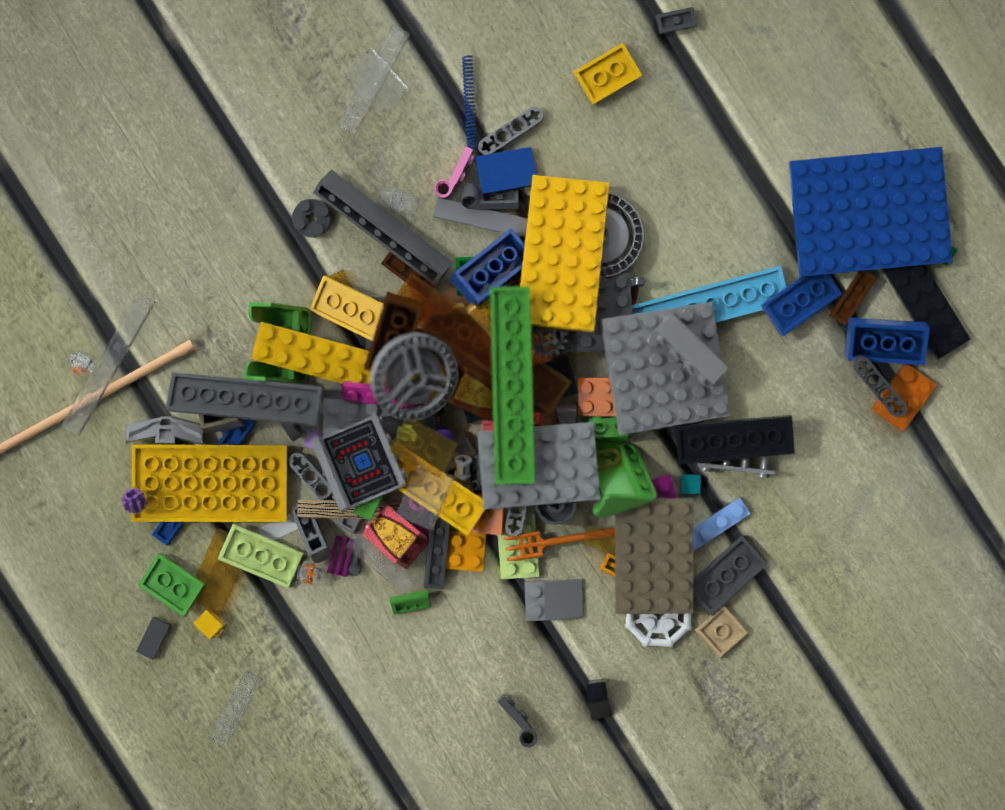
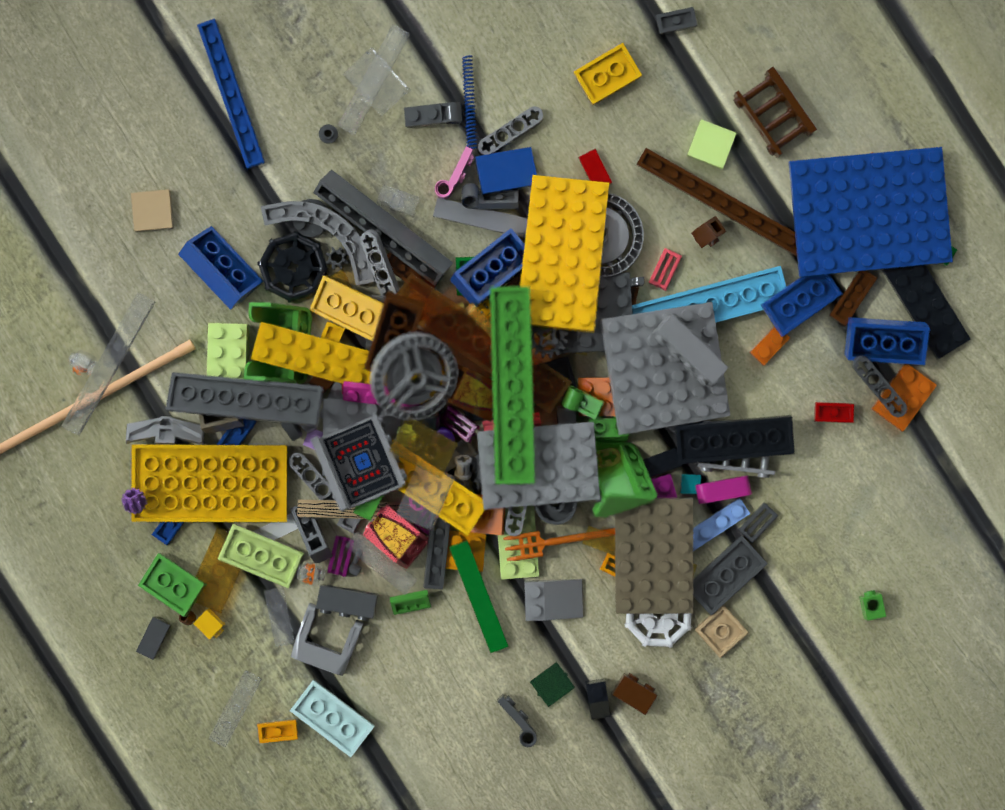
none -> tan tile [131,189,173,232]
none -> blue slope [178,226,263,310]
none -> reddish brown hinge [179,610,196,626]
none -> blue tile [197,18,265,169]
none -> yellowish green brick [207,323,250,379]
none -> black plate [257,231,329,303]
none -> light orange plate [257,719,298,744]
none -> light grey plate [261,201,375,286]
none -> clear tile [264,587,295,647]
none -> light aqua plate [290,679,374,757]
none -> light grey connector [291,603,363,676]
none -> reddish brown tile [308,376,335,395]
none -> dark grey brick [316,584,378,621]
none -> dark grey plate [319,124,338,144]
none -> yellow plate [320,321,345,343]
none -> dark grey gear [326,247,349,270]
none -> light grey beam [360,229,400,296]
none -> dark grey plate [404,102,463,128]
none -> magenta tile [441,405,480,443]
none -> green tile [449,540,508,653]
none -> clear green piece [530,661,575,707]
none -> bright green plate [561,385,605,420]
none -> red tile [578,149,612,185]
none -> reddish brown brick [612,673,658,715]
none -> reddish brown plate [636,148,797,257]
none -> black tile [643,448,682,477]
none -> coral tile [648,248,682,291]
none -> yellowish green tile [687,119,736,169]
none -> reddish brown brick [691,216,727,248]
none -> dark pink beam [695,475,752,504]
none -> reddish brown fence [733,66,817,158]
none -> dark grey tile [738,502,778,543]
none -> orange plate [749,326,790,366]
none -> red plate [814,402,854,423]
none -> bright green brick [859,590,886,621]

